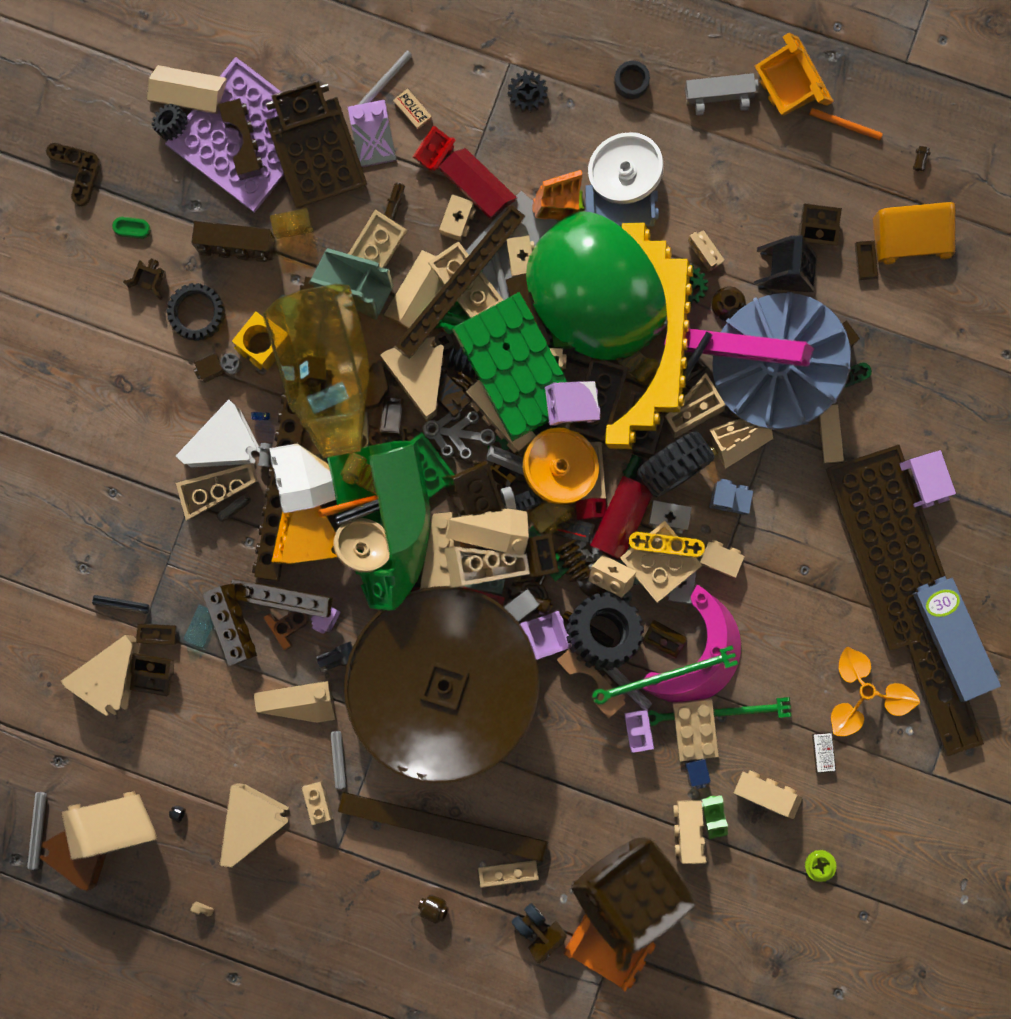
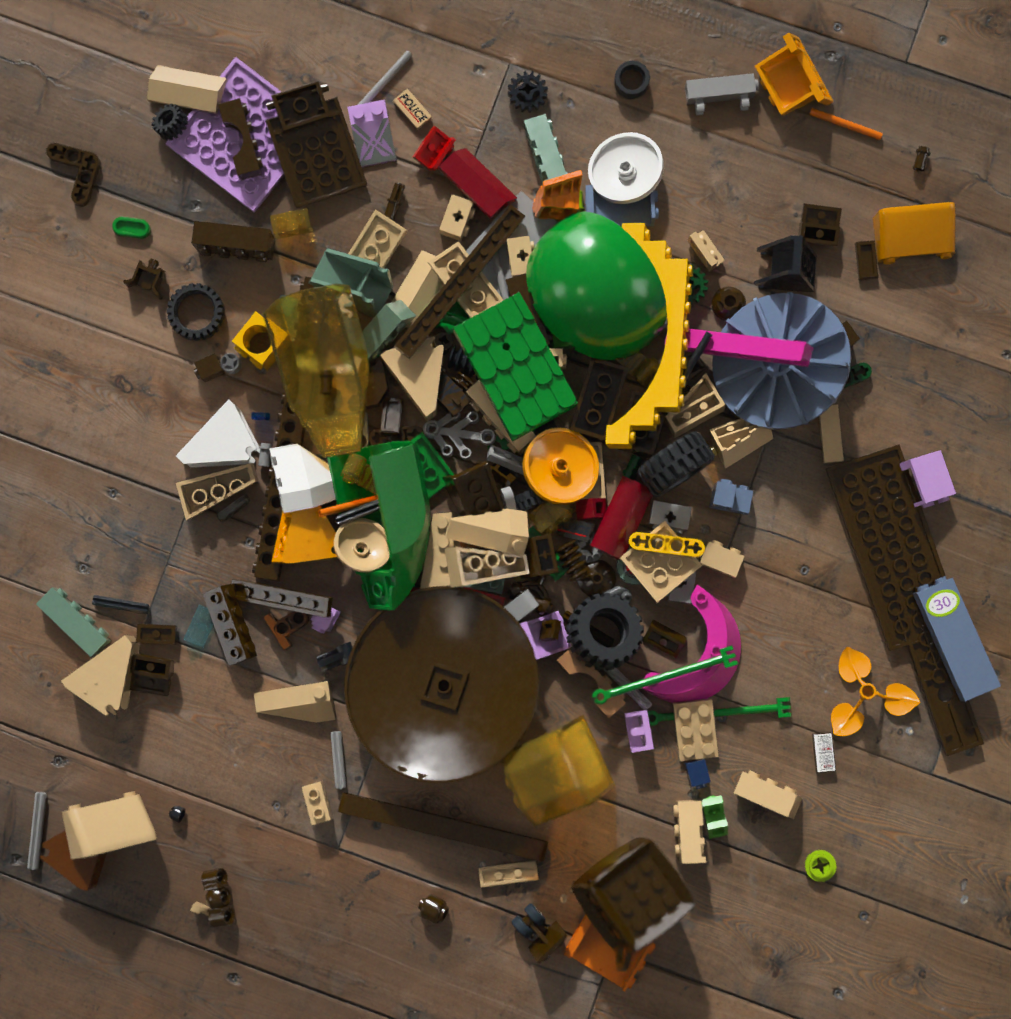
tan ladder [220,783,289,867] -> none
dark brown brick [299,356,327,387] -> none
clear light blue hinge [307,382,349,414] -> none
lavender panel [545,381,600,425] -> none
tan brick [588,555,637,598] -> none
none -> sand green brick [36,587,111,657]
none -> dark brown piece [201,868,235,927]
none -> sand green wedge [339,300,416,374]
none -> clear yellow windscreen [503,714,615,826]
none -> wedge [524,114,568,184]
none -> dark brown tile [539,619,561,642]

